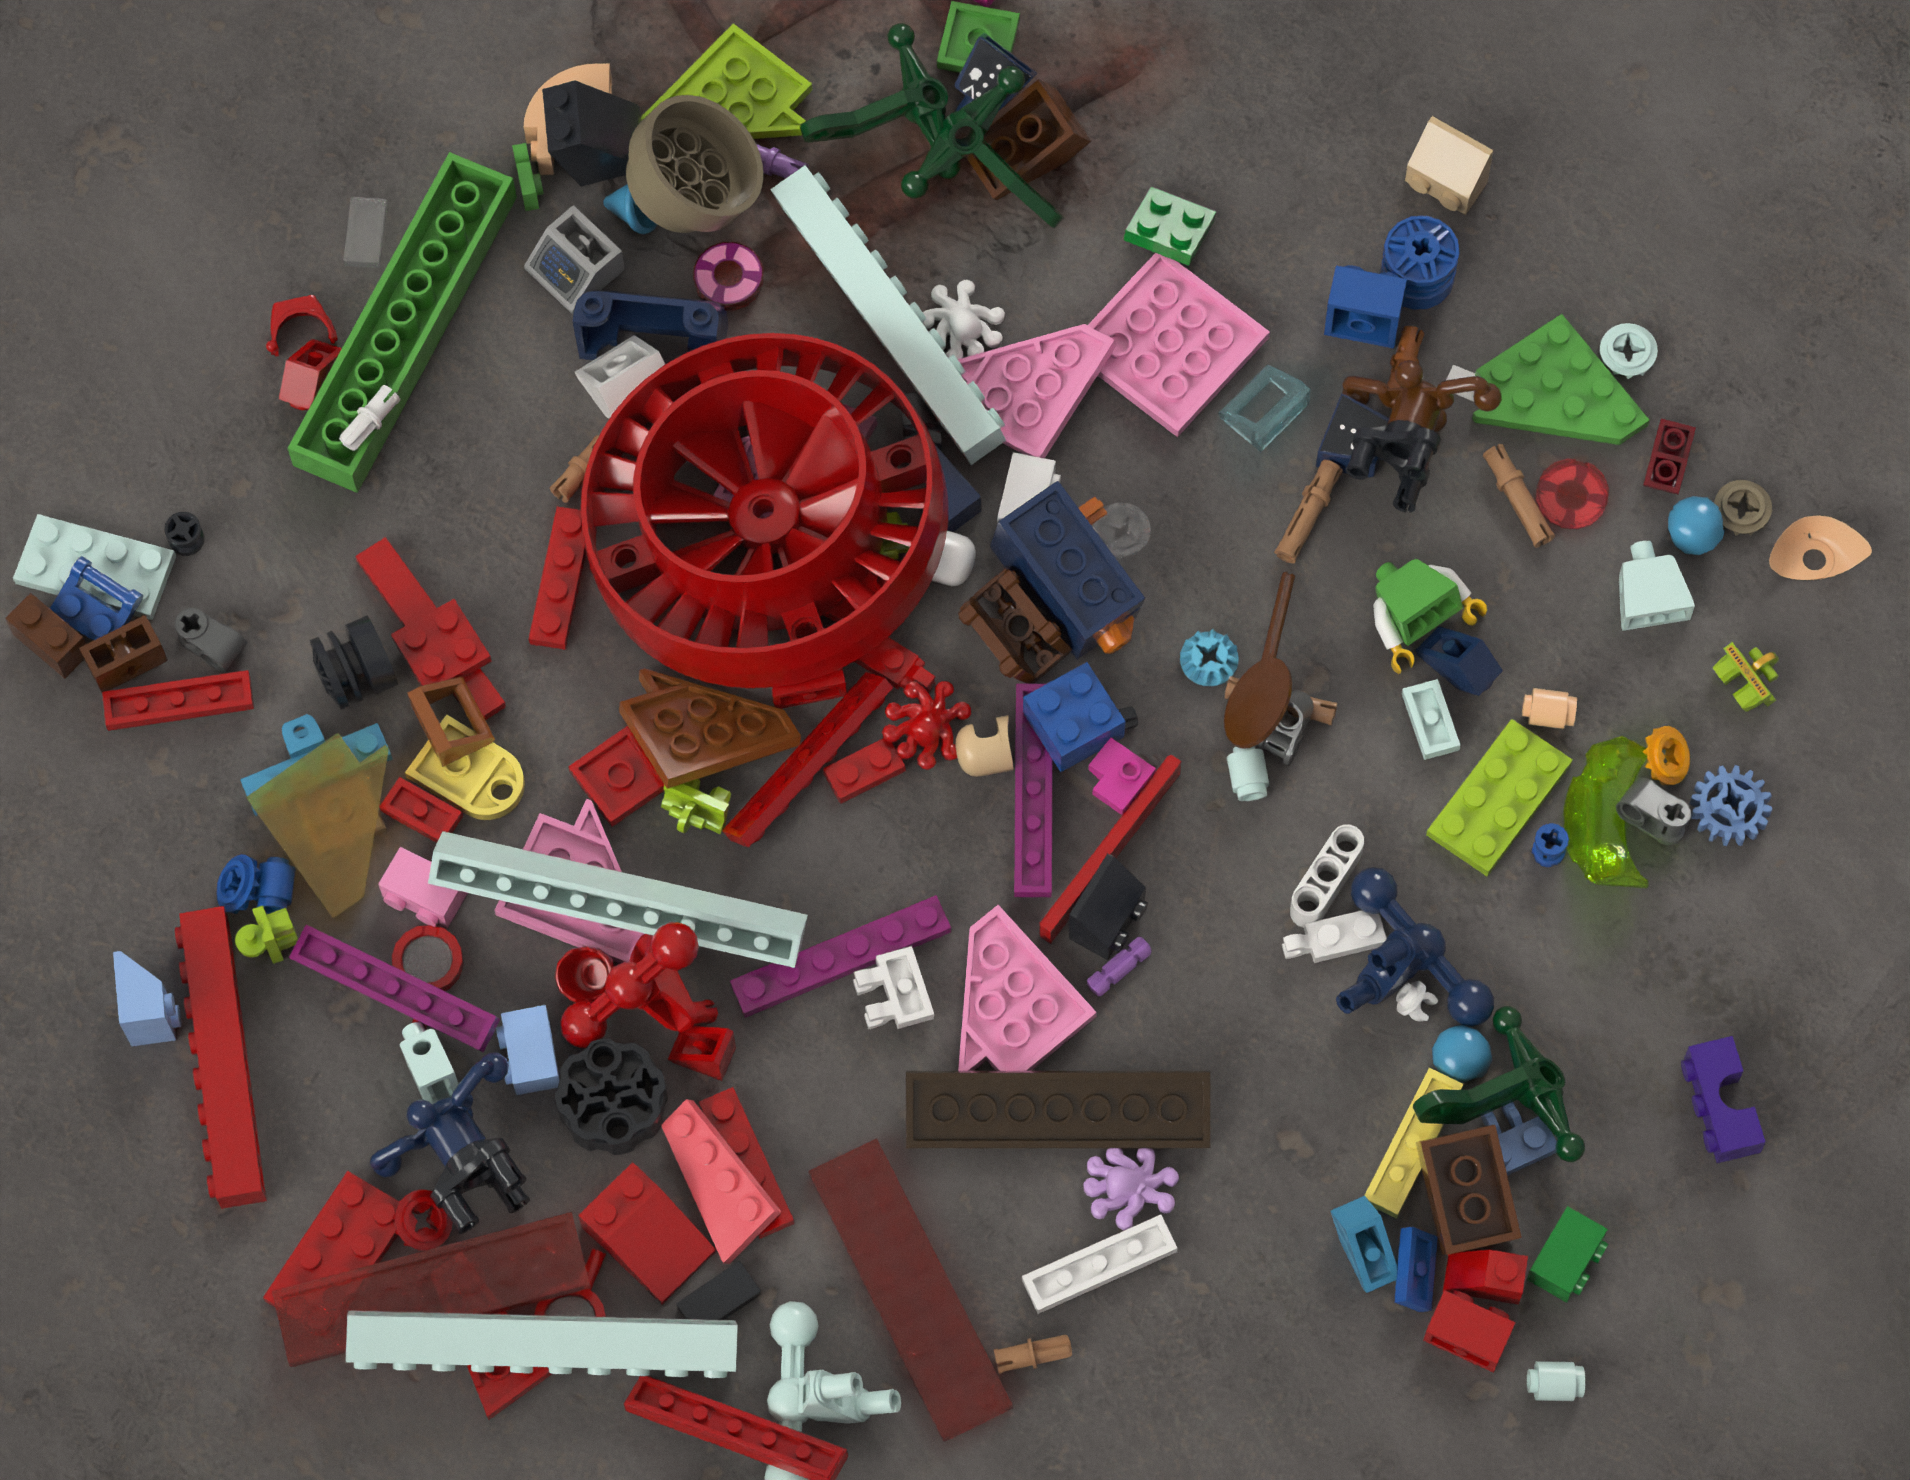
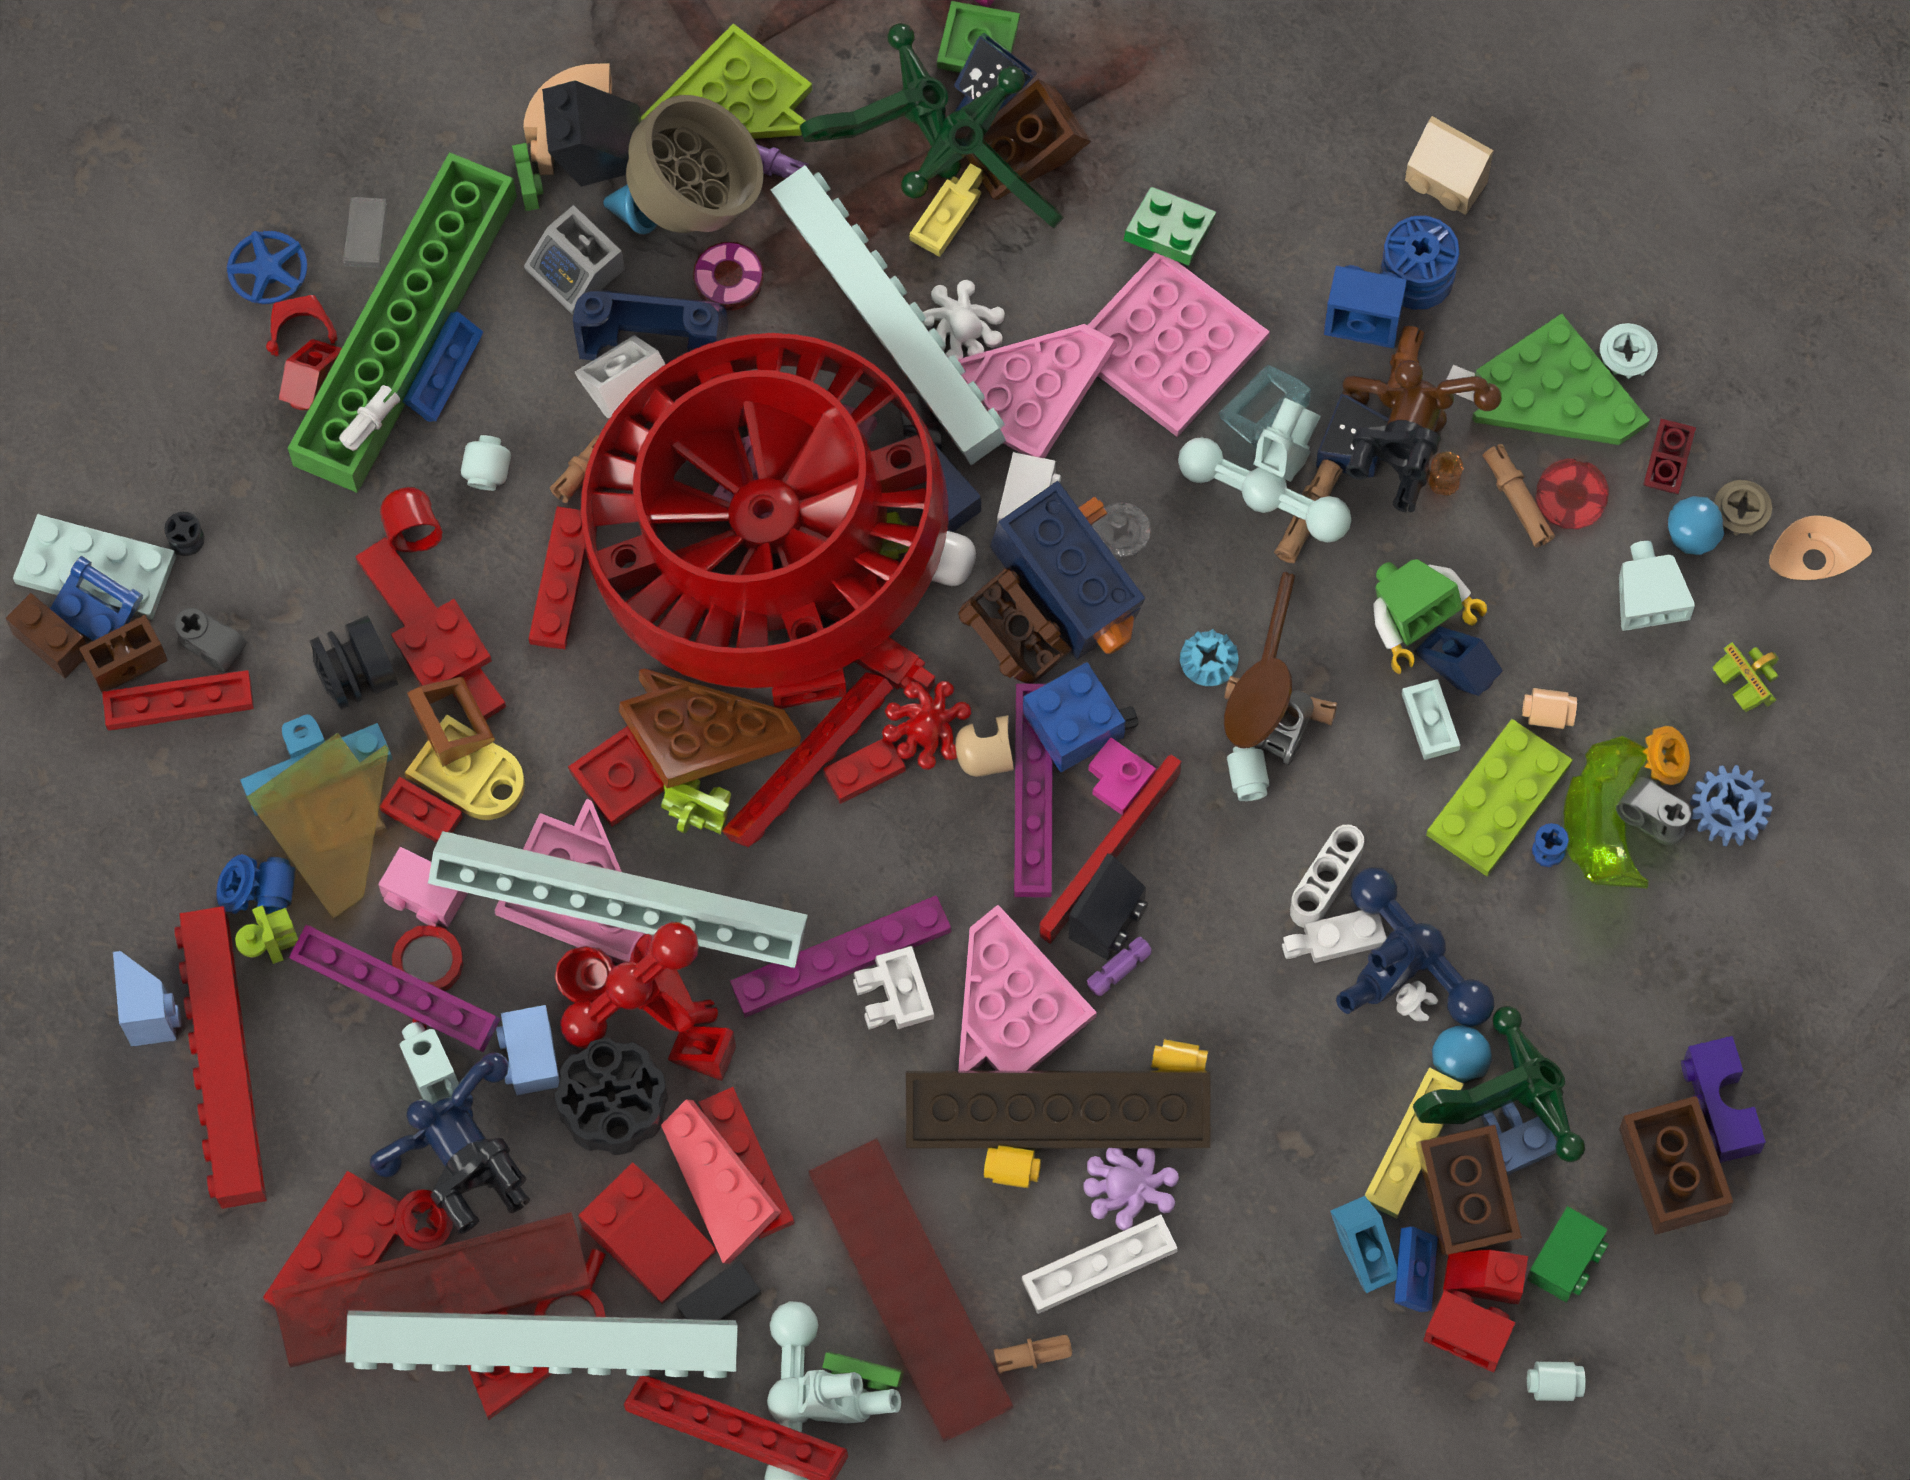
none -> blue wheel [227,231,307,304]
none -> red helmet [380,487,443,552]
none -> blue plate [402,312,484,422]
none -> light aqua head [461,435,511,491]
none -> bright green plate [822,1352,904,1391]
none -> light yellow hinge [909,163,984,257]
none -> yellow brick [984,1145,1041,1188]
none -> yellow brick [1151,1039,1208,1071]
none -> light aqua connector [1178,398,1351,543]
none -> clear orange bush [1428,452,1463,496]
none -> reddish brown brick [1619,1096,1734,1235]

